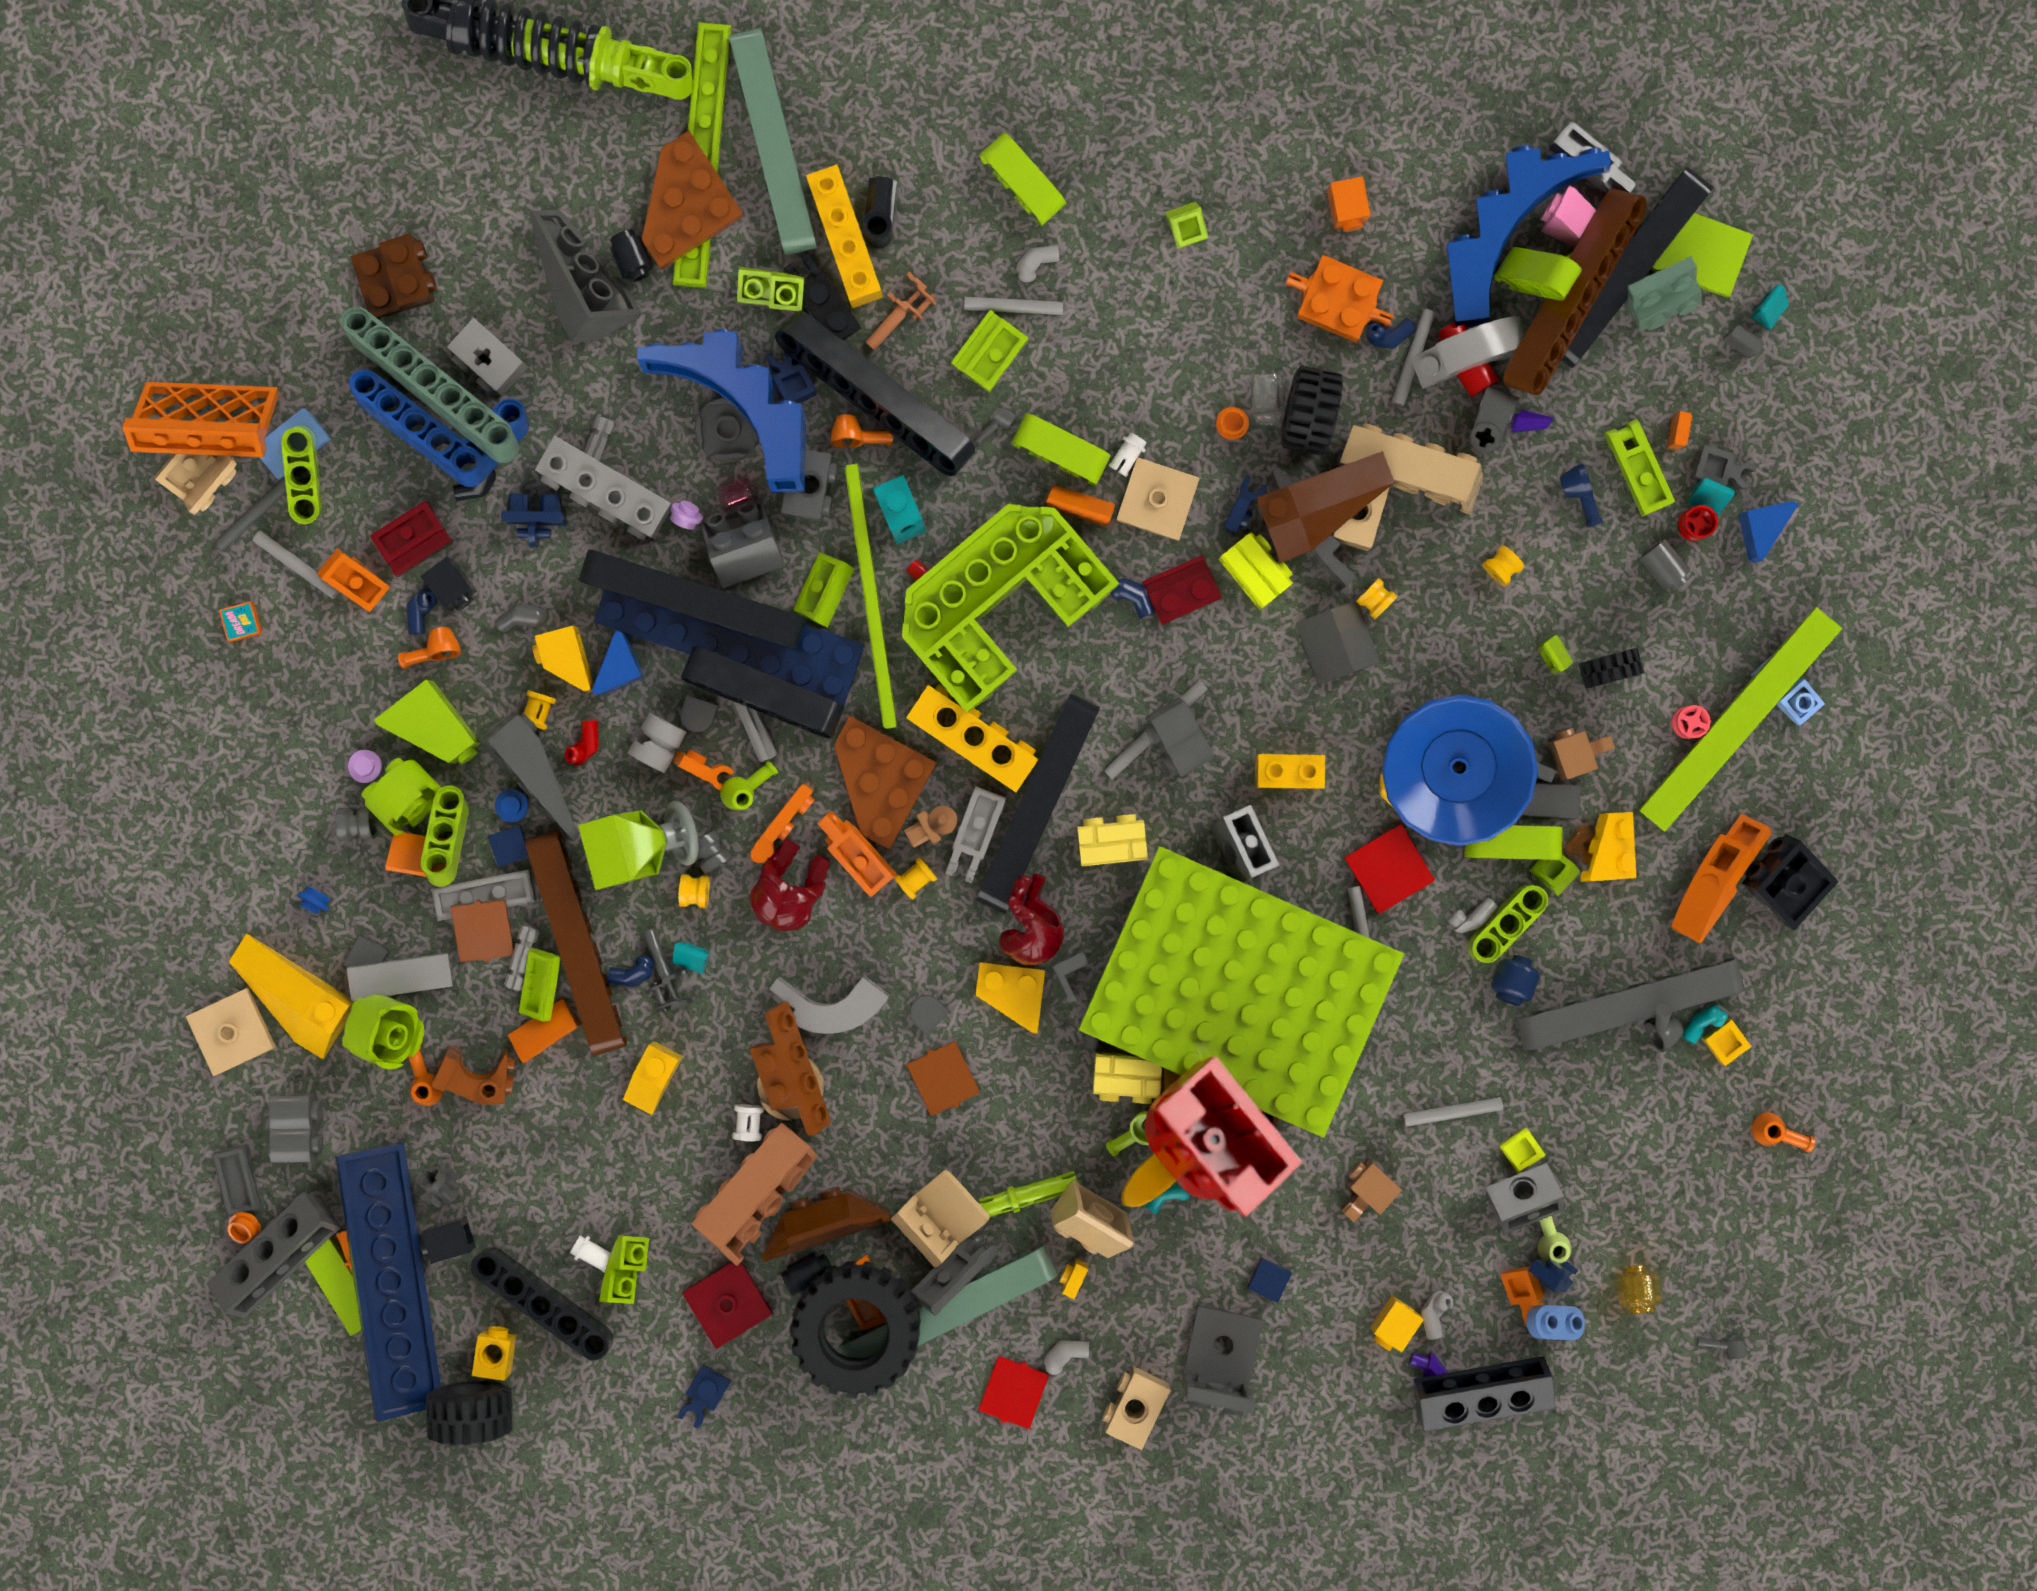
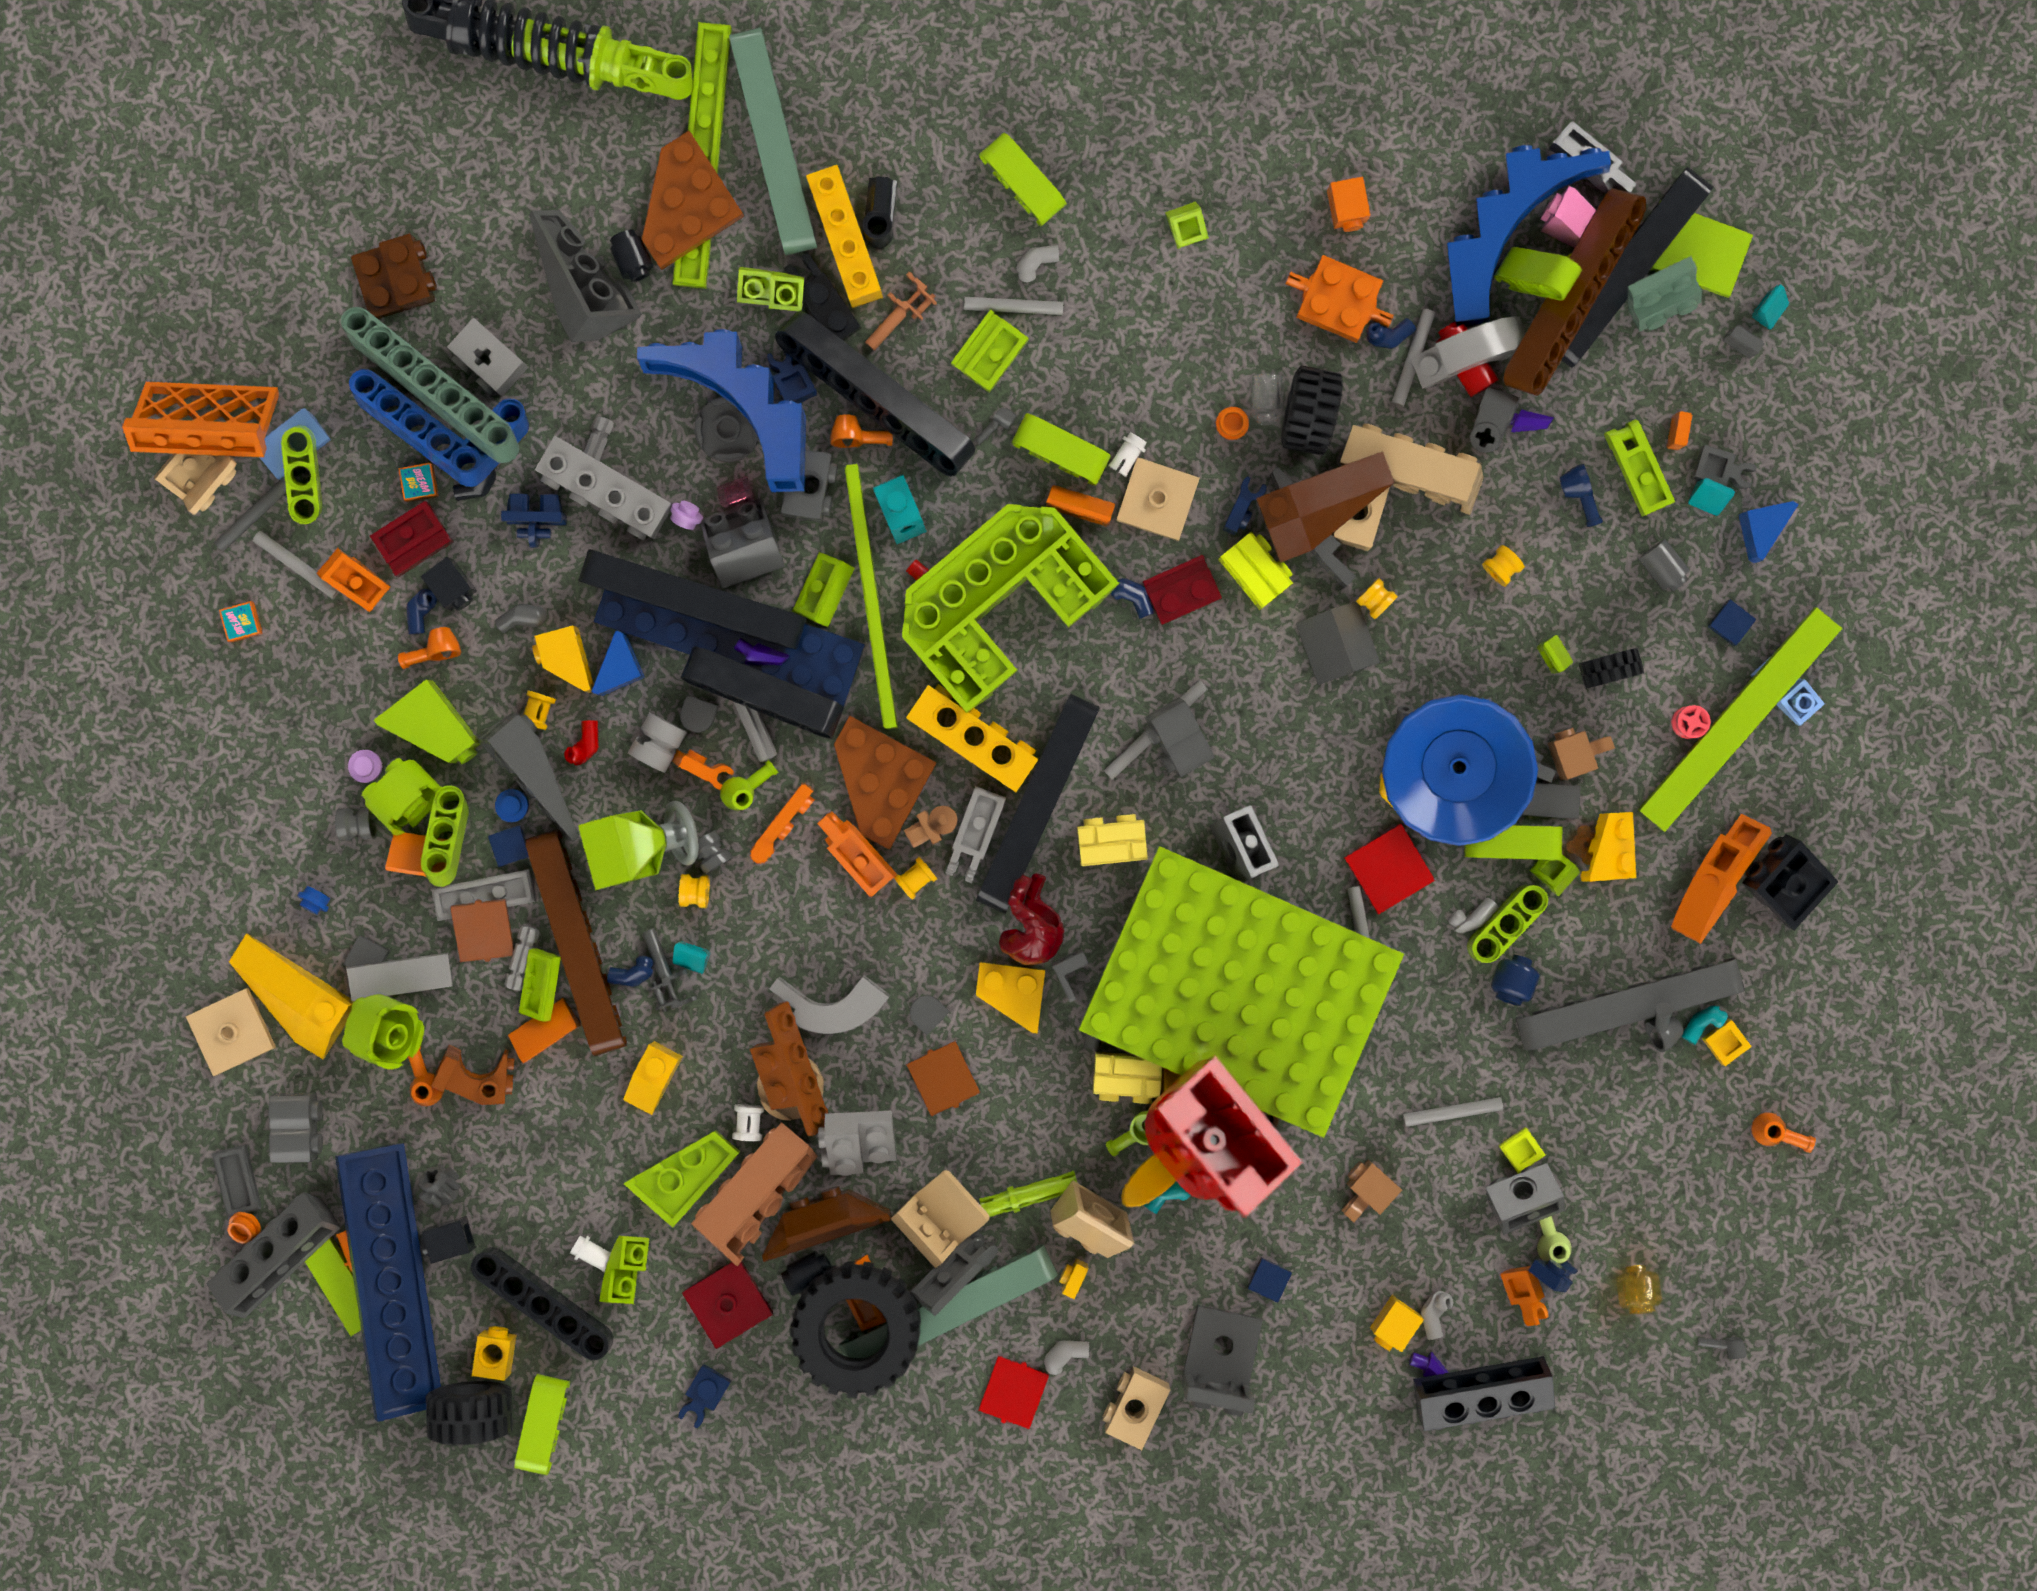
dark red hair [749,838,830,932] -> none
yellow brick [1254,754,1325,789] -> none
medium blue plate [1526,1305,1585,1340] -> none
red wheel [1677,505,1718,542] -> none
none -> tile [398,462,439,502]
none -> lime beam [514,1374,570,1476]
none -> lime wing [623,1130,740,1228]
none -> dark purple bar [734,638,790,665]
none -> light grey plate [818,1111,897,1176]
none -> dark blue tile [1708,599,1757,646]

